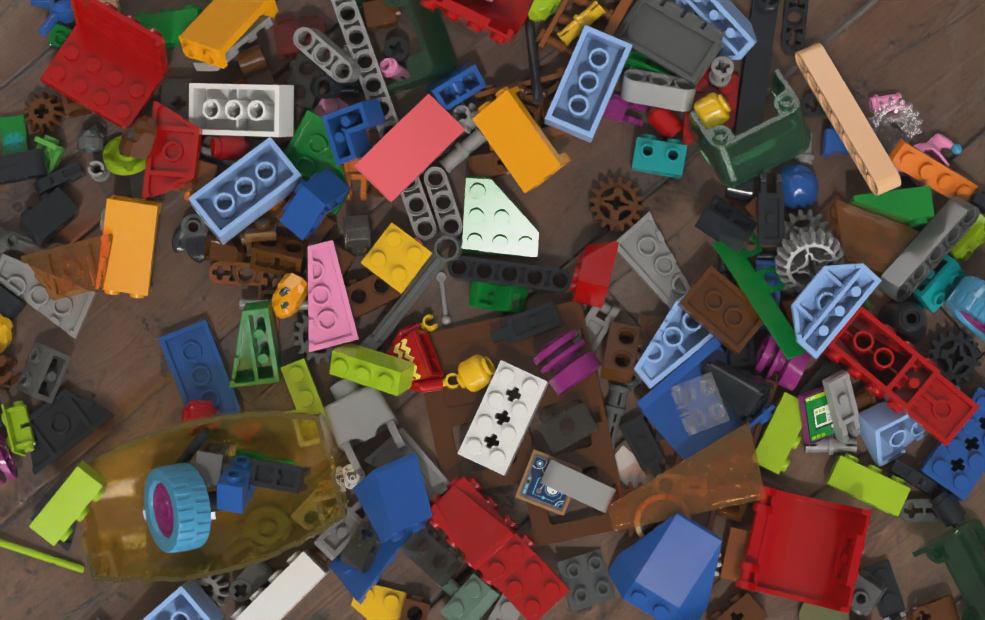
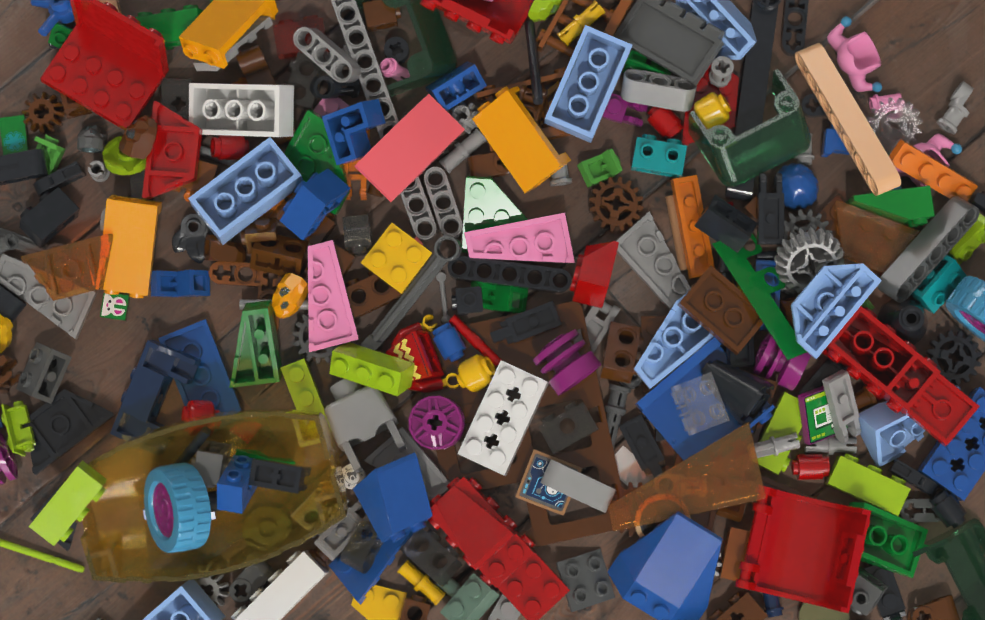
none -> tile [100,293,130,321]
none -> dark blue bracket [110,340,201,454]
none -> blue slope [151,270,210,298]
none -> yellow pin [397,560,446,606]
none -> magenta wheel [408,396,466,450]
none -> blue brick [432,322,466,362]
none -> red piece [448,314,503,368]
none -> black bracket [451,286,483,316]
none -> bright pink wing [464,213,575,263]
none -> light grey bush [550,164,572,186]
none -> bright green bracket [577,148,622,188]
none -> medium nougat bar [665,195,687,271]
none -> orange plate [670,175,715,279]
none -> light grey axle [747,432,800,459]
none -> dark blue pin [762,593,784,618]
none -> red brick [791,454,830,480]
none -> bright pink piece [827,16,882,93]
none -> green slope [848,502,928,578]
none -> light grey connector [936,81,974,135]

